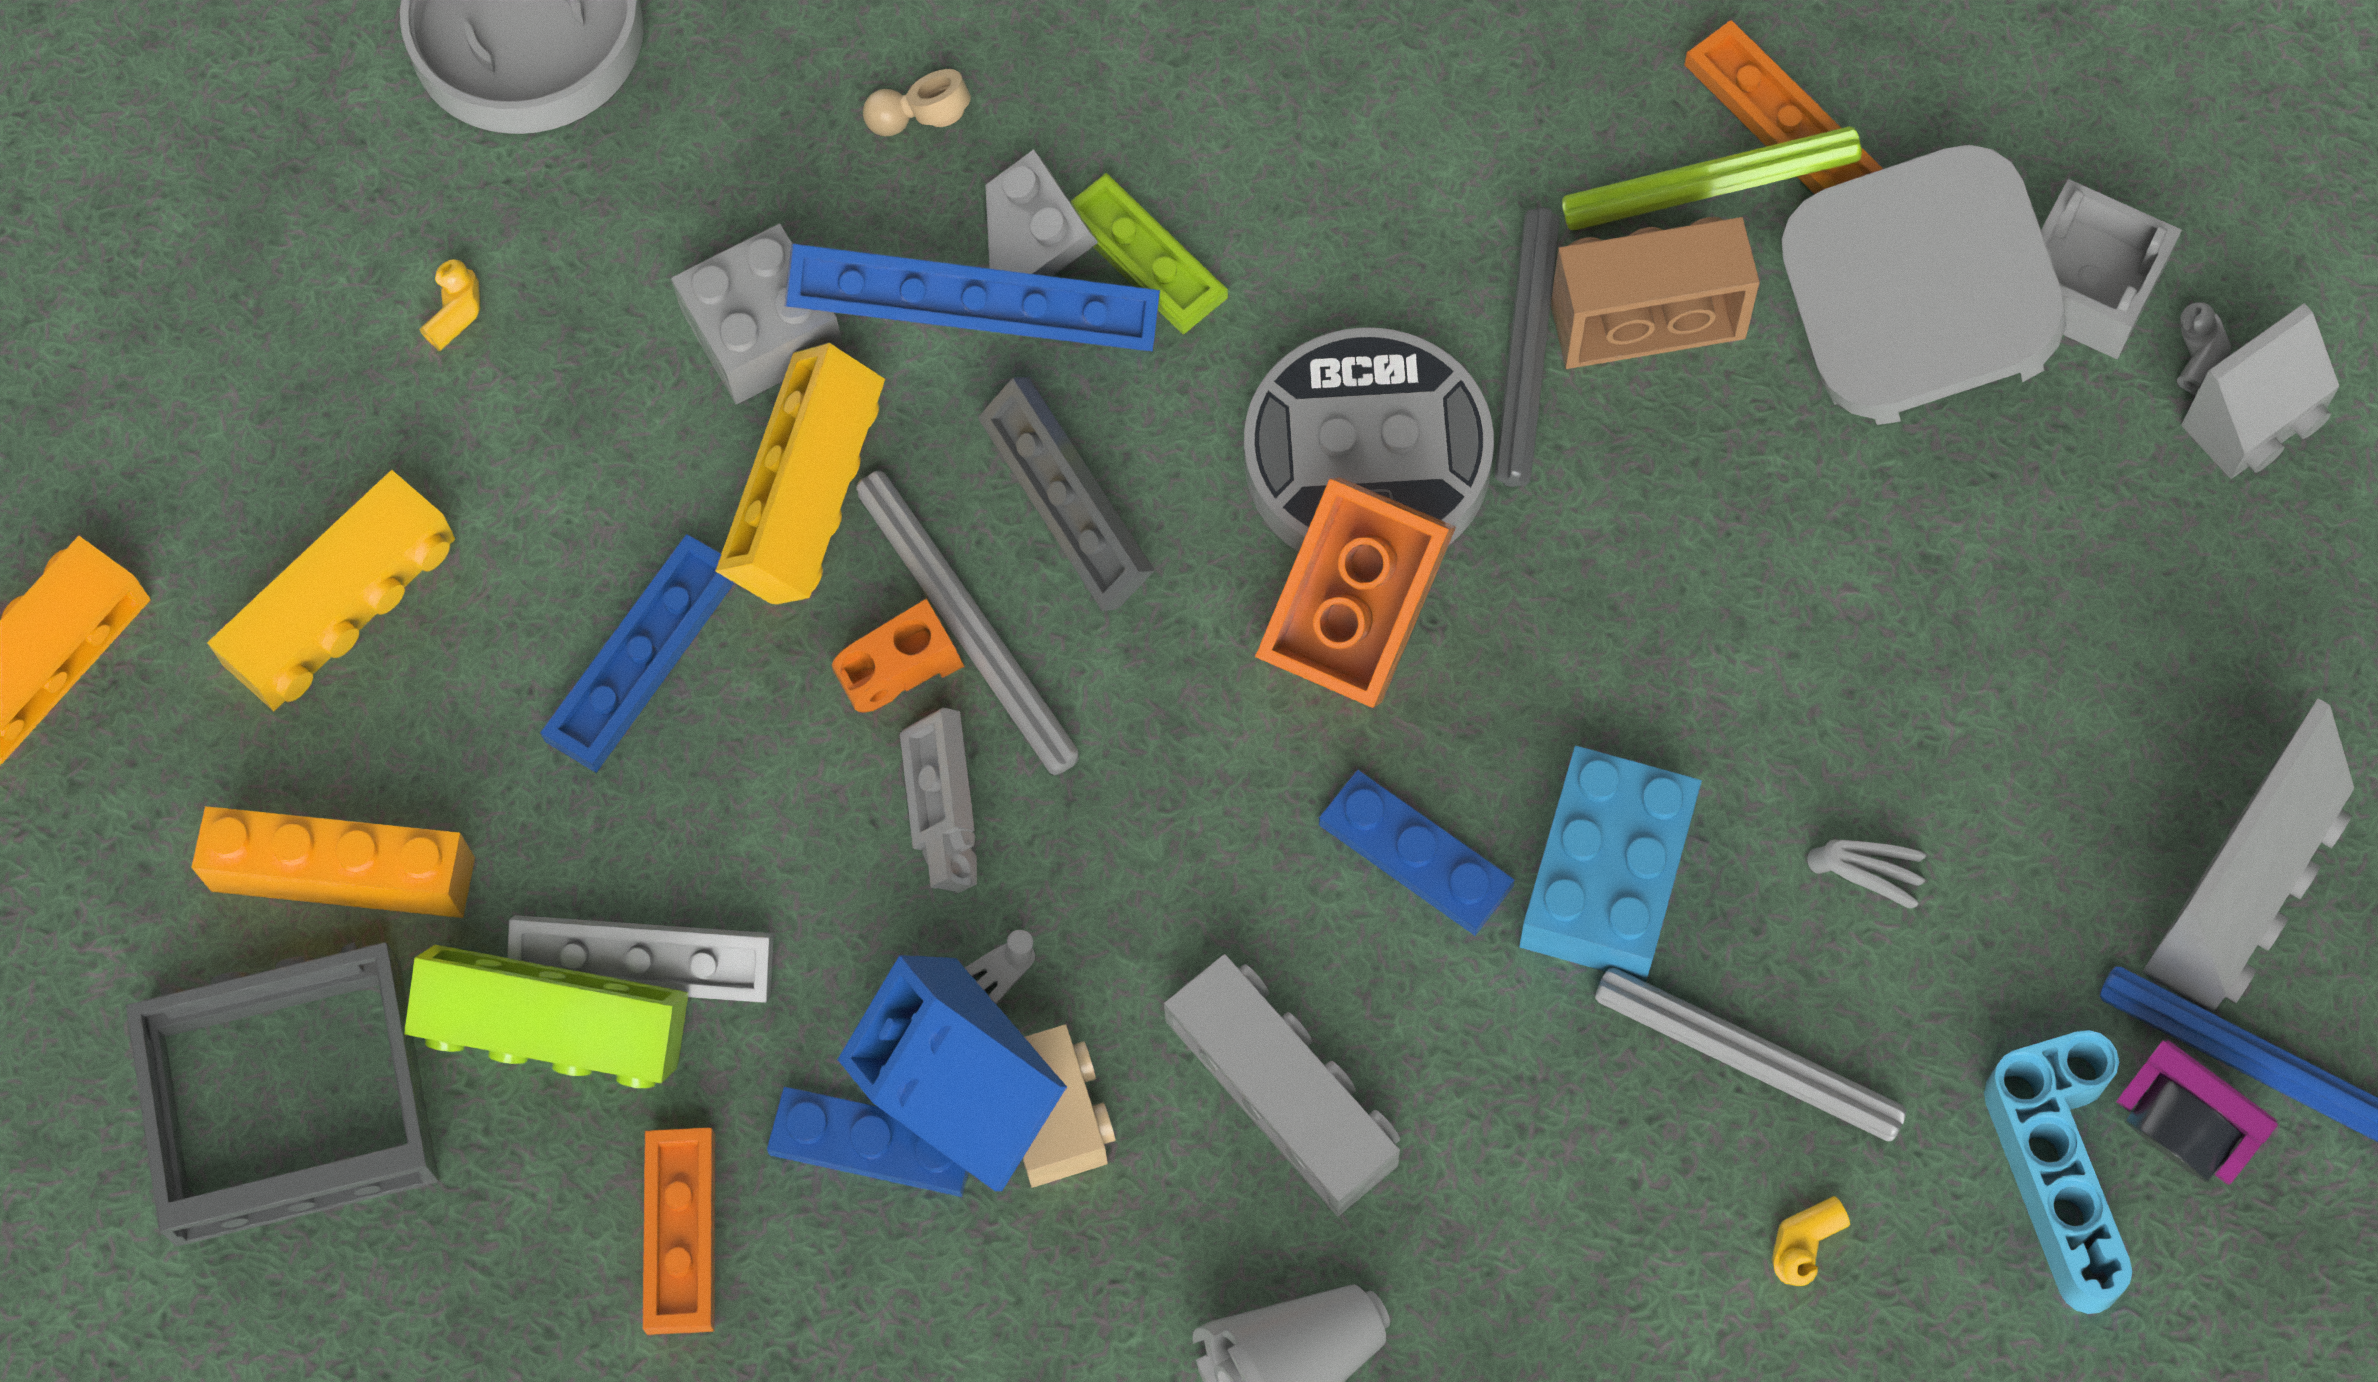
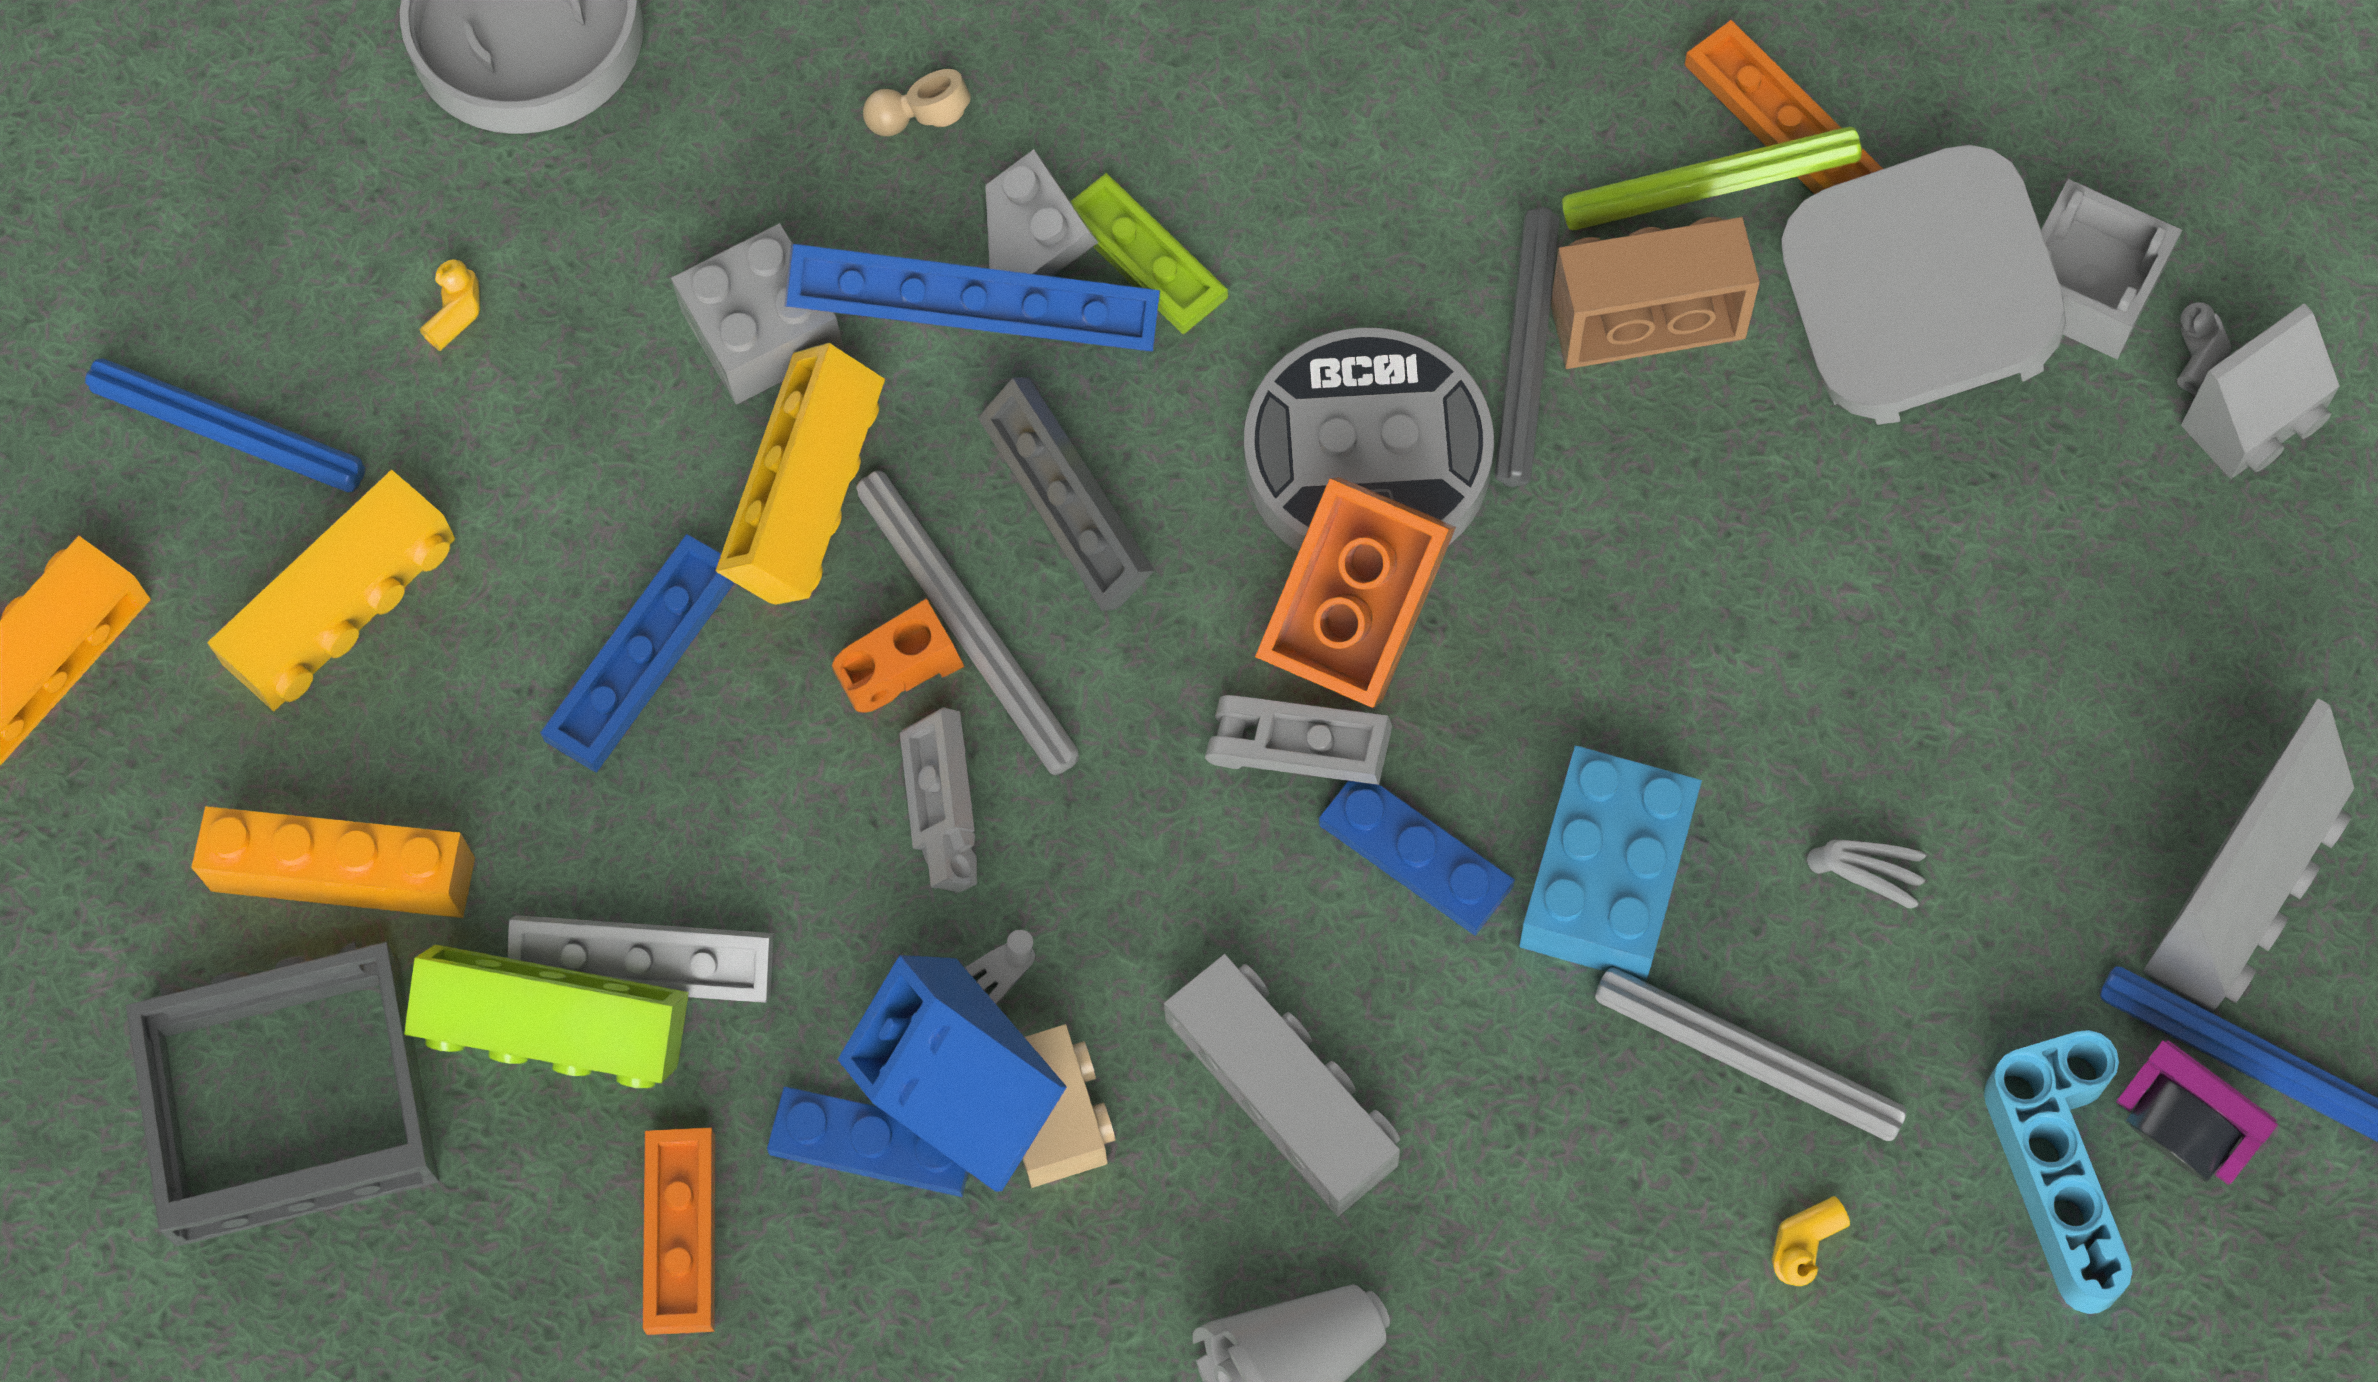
none -> blue axle [85,358,366,492]
none -> light grey plate [1205,695,1392,785]

